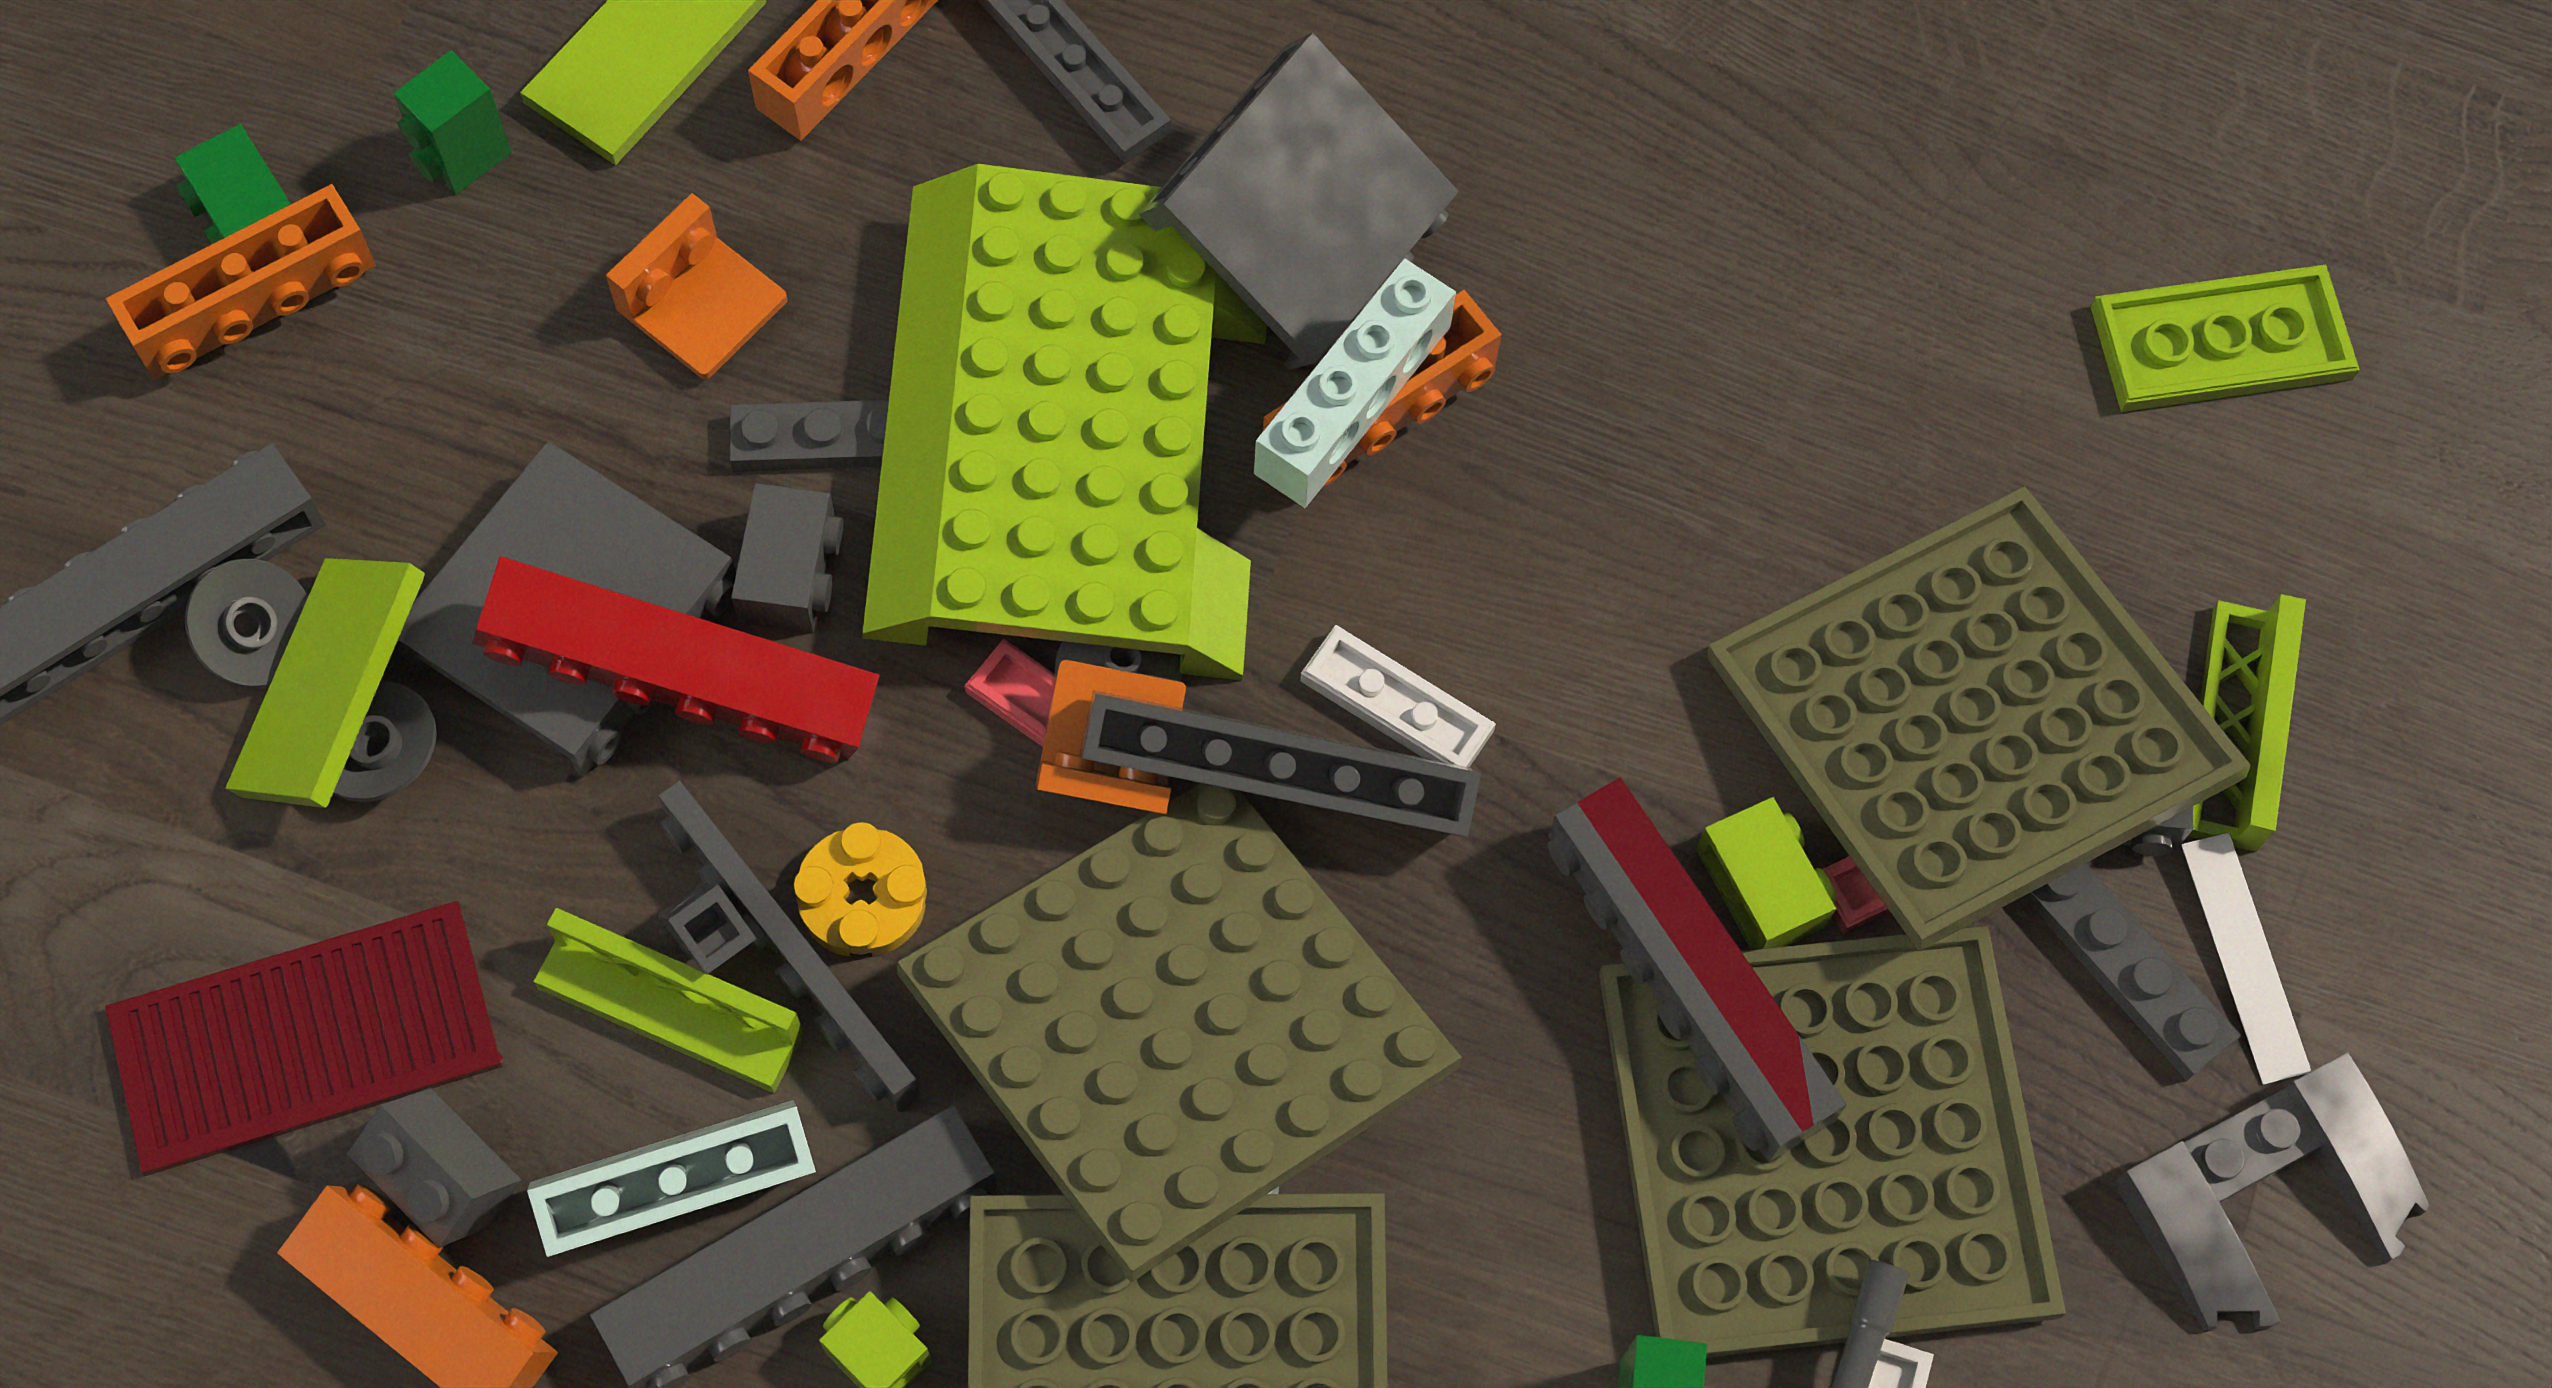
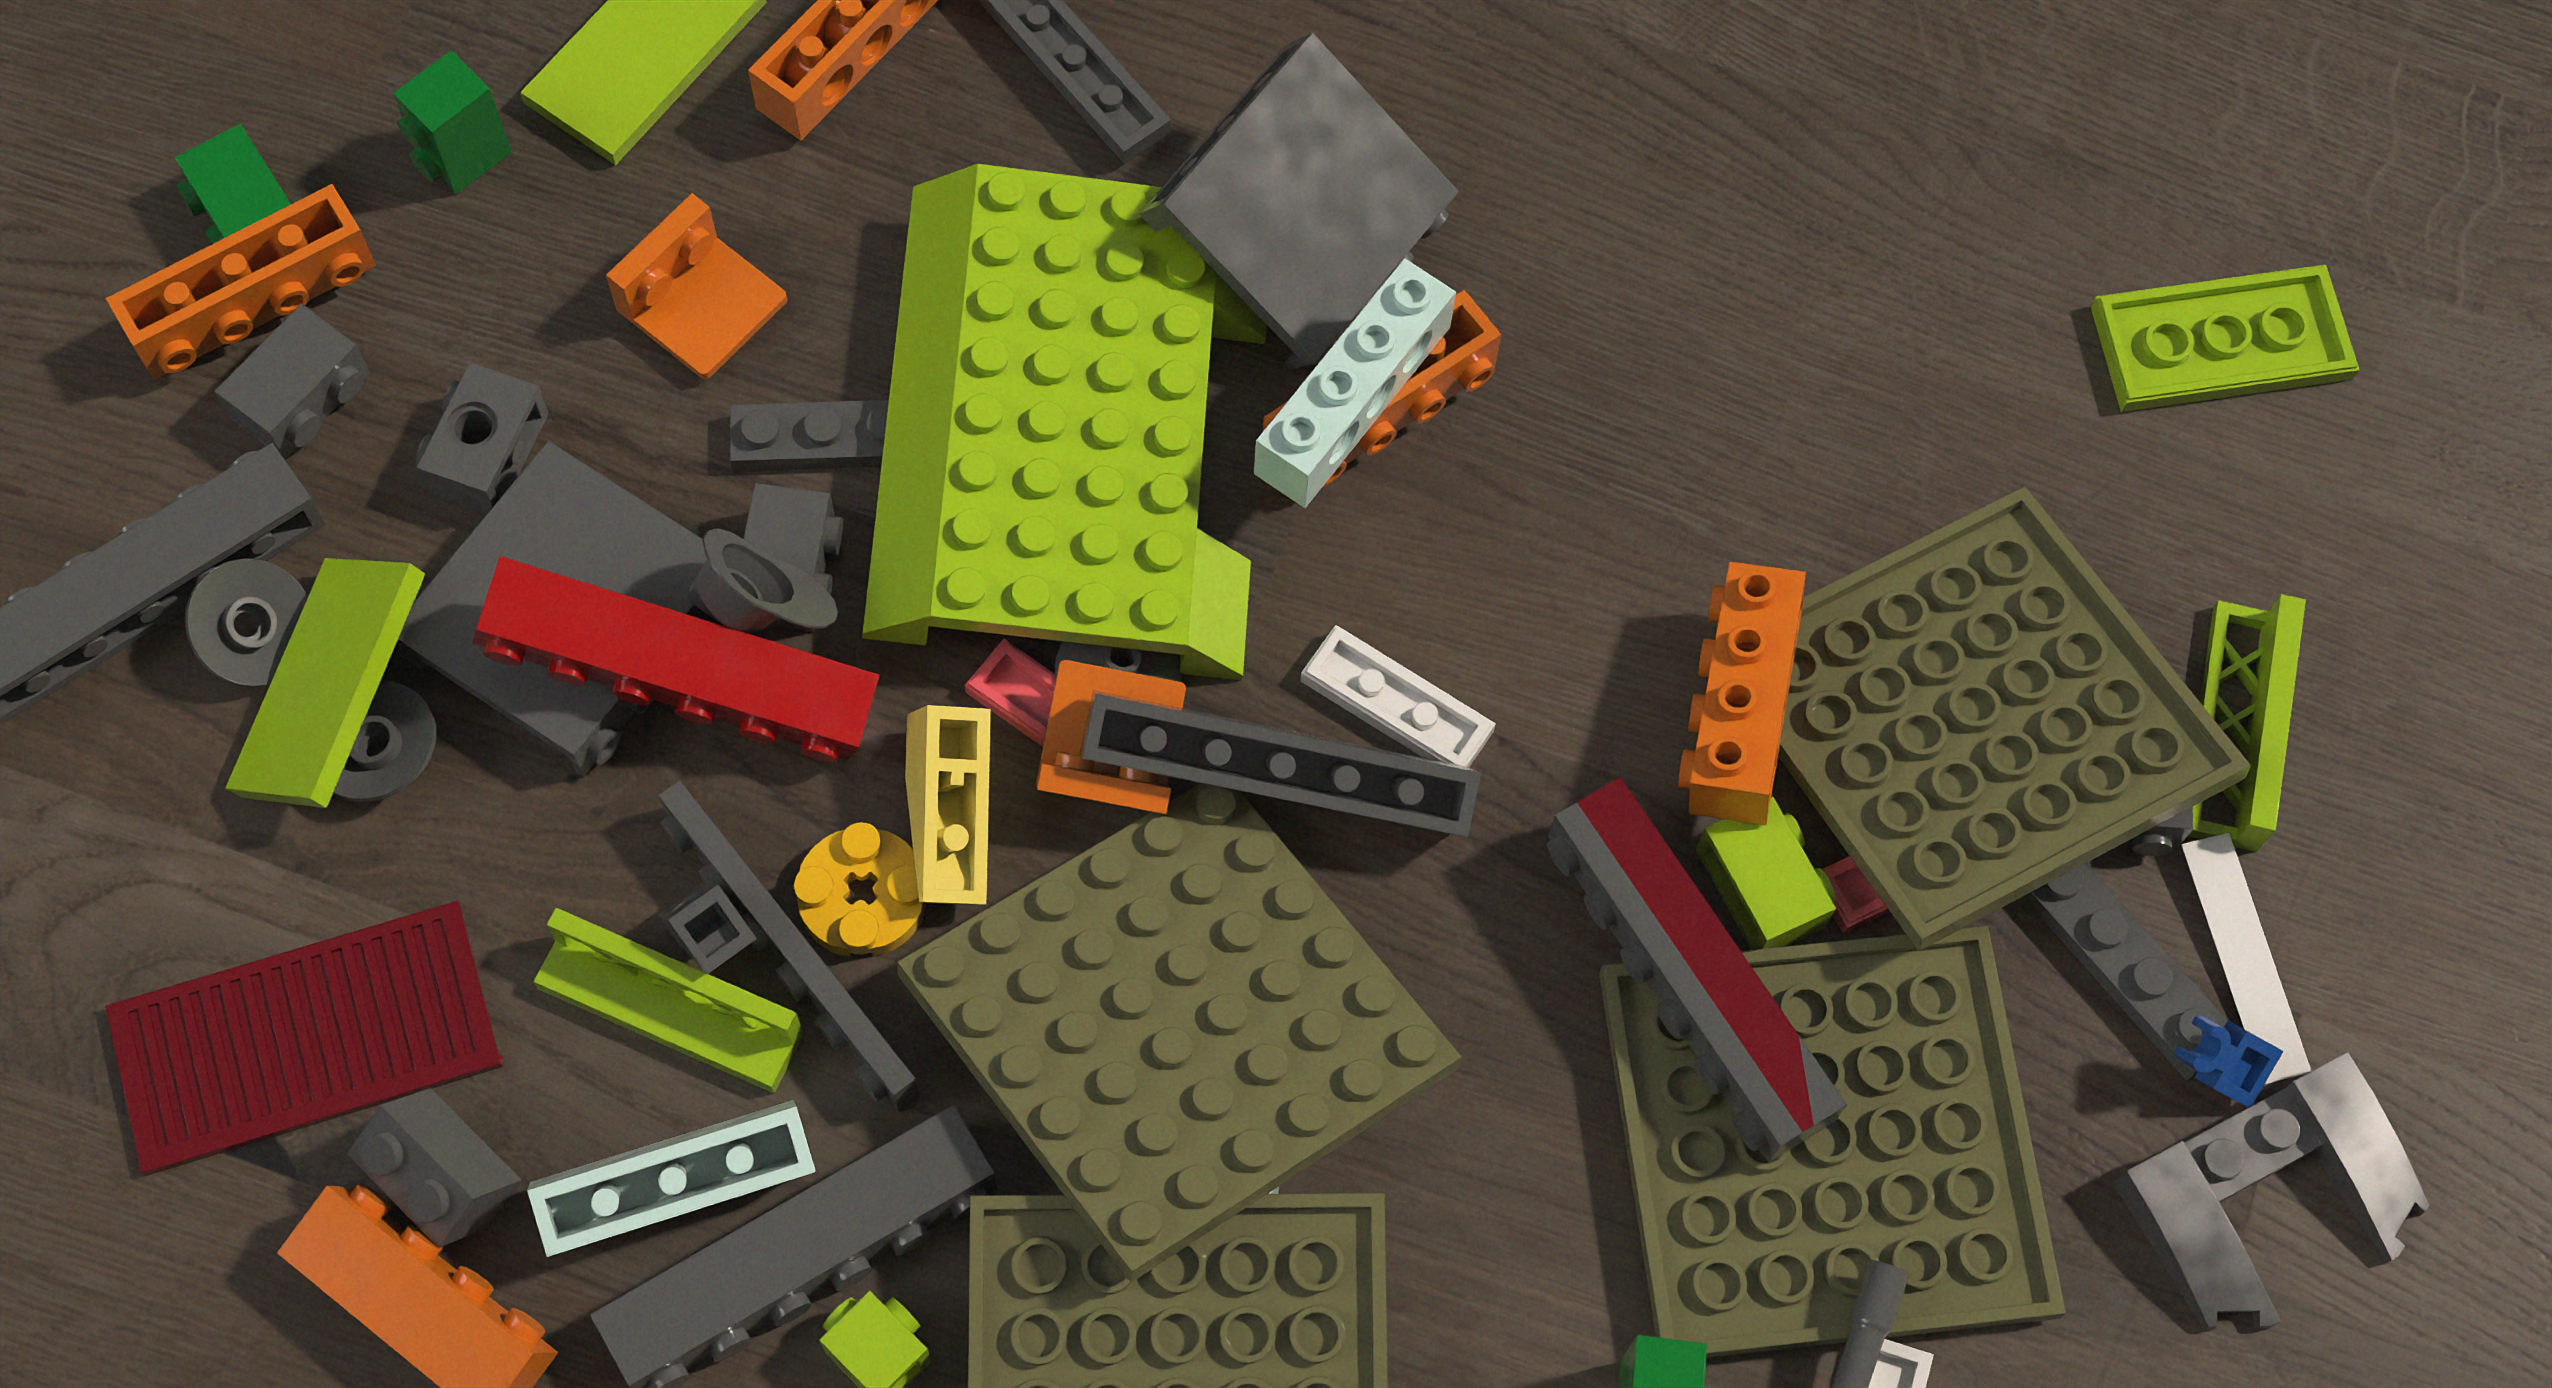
none -> dark grey brick [214,303,370,460]
none -> dark grey brick [416,362,549,515]
none -> dark grey piece [688,528,838,634]
none -> light yellow slope [905,705,991,905]
none -> orange brick [1678,561,1806,826]
none -> blue plate [2174,1016,2284,1107]

